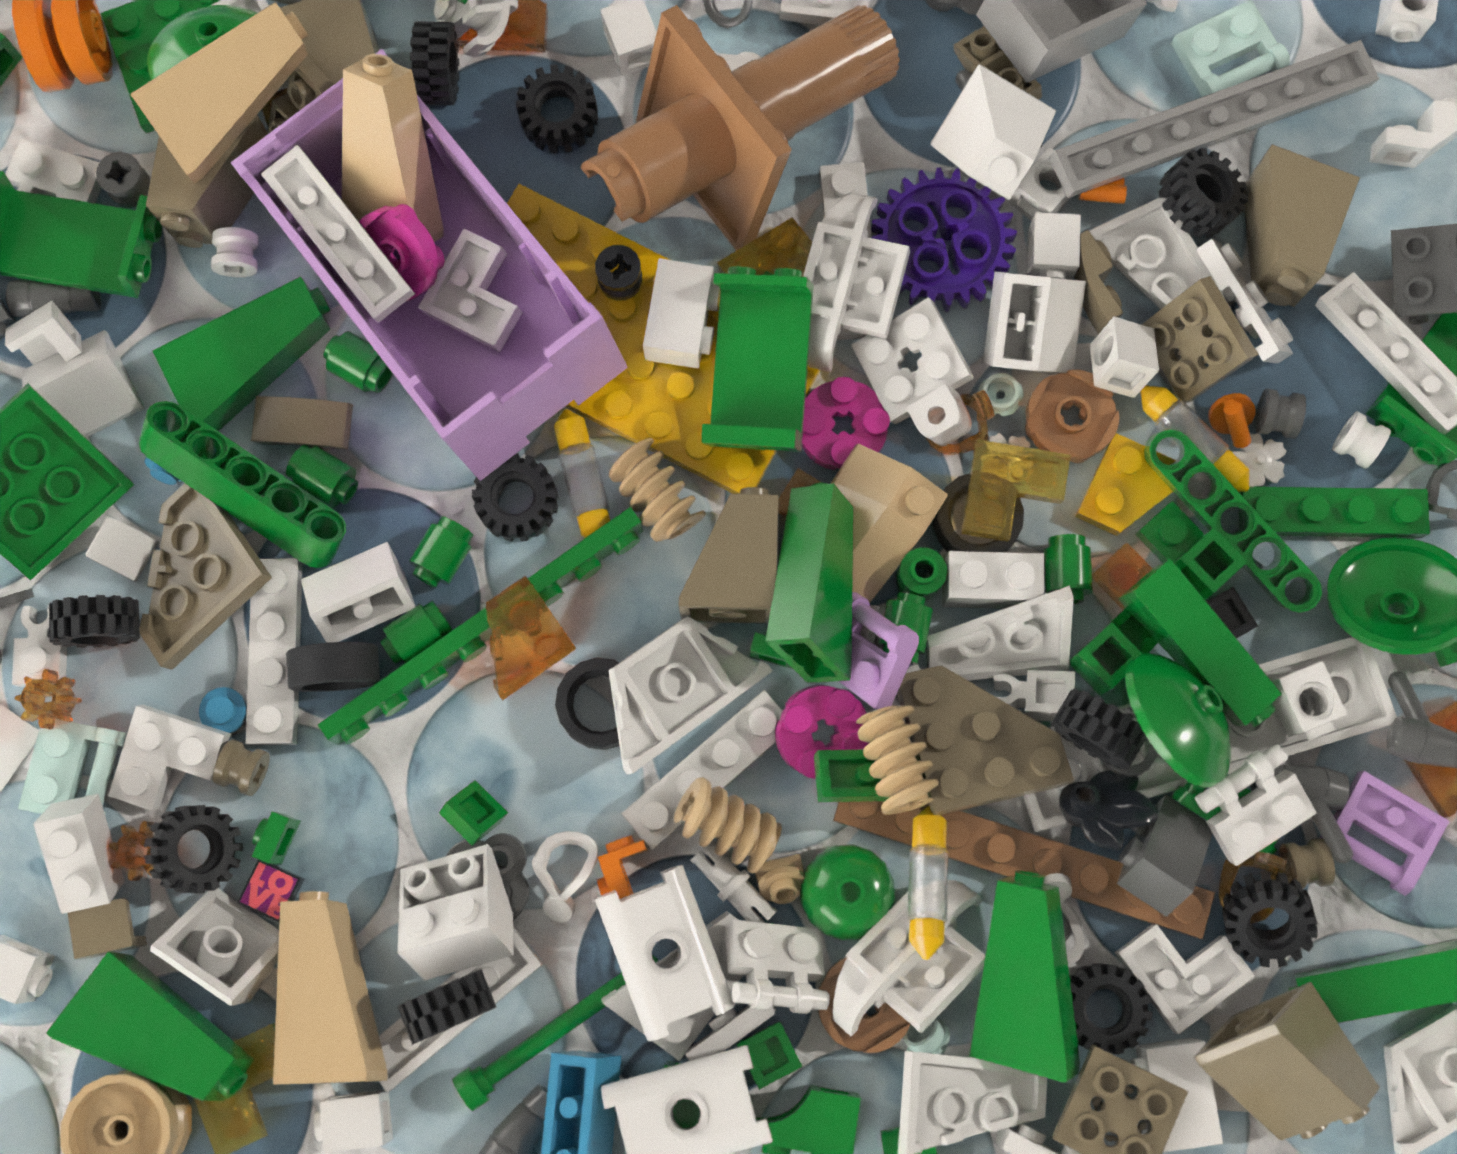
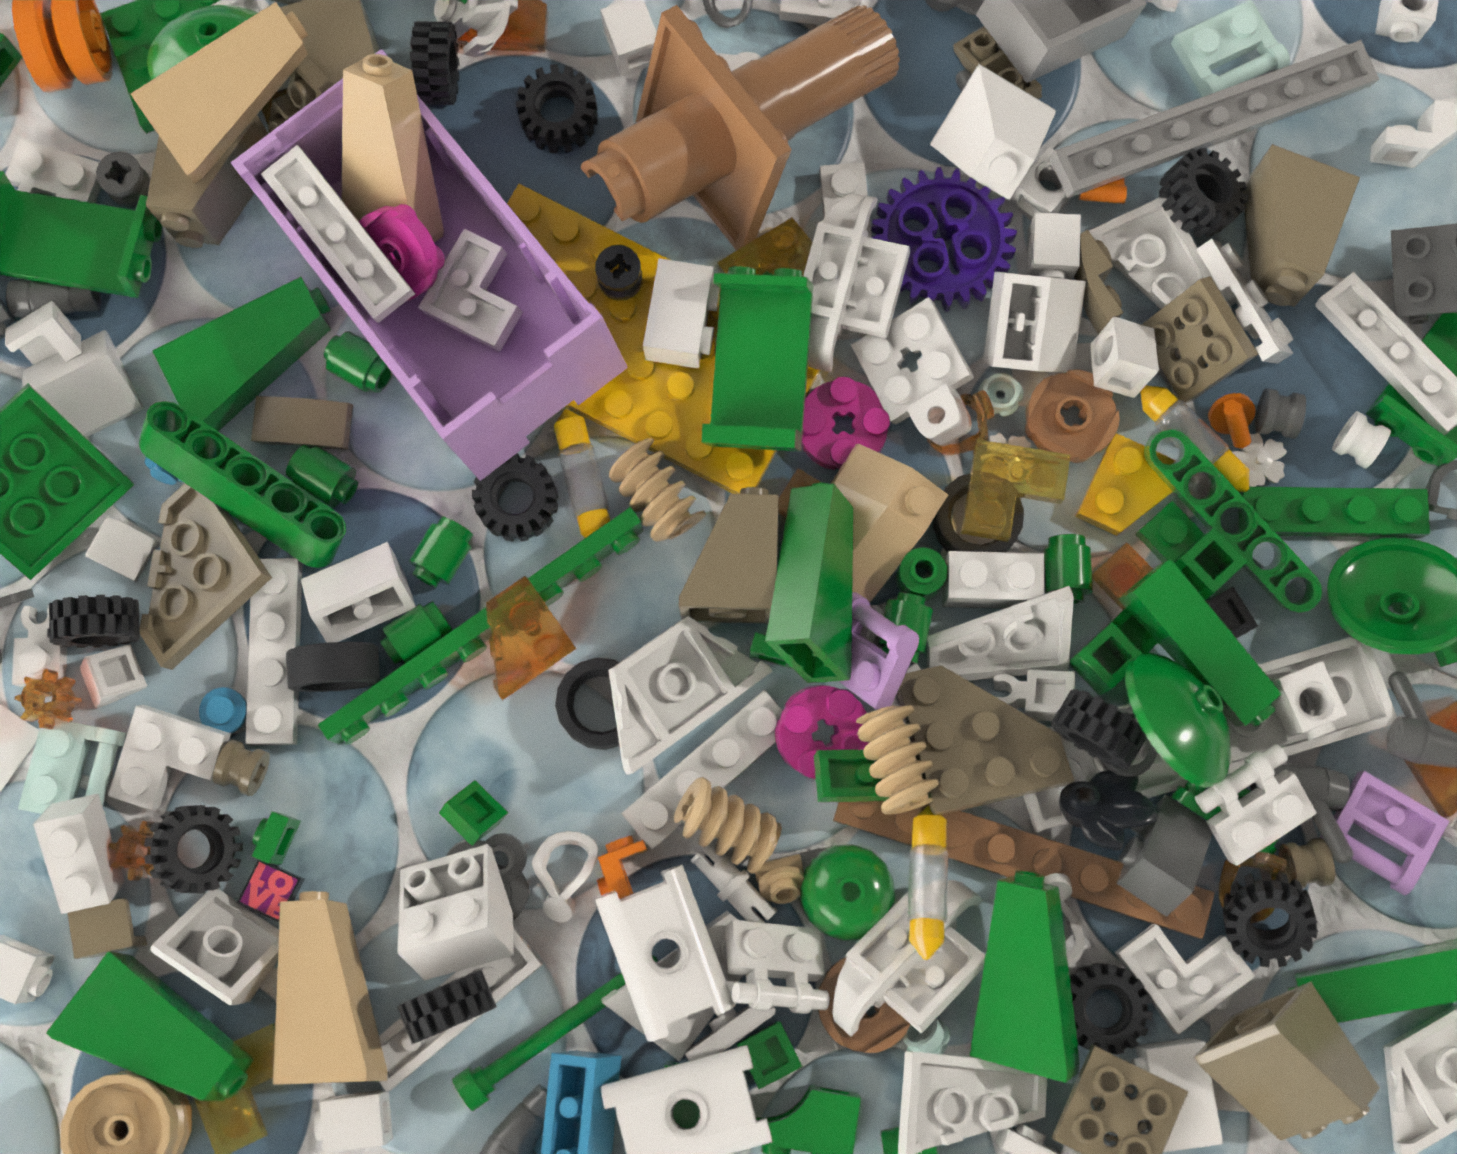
white wheel [211,227,258,277] -> none
none -> white slope [80,644,147,709]

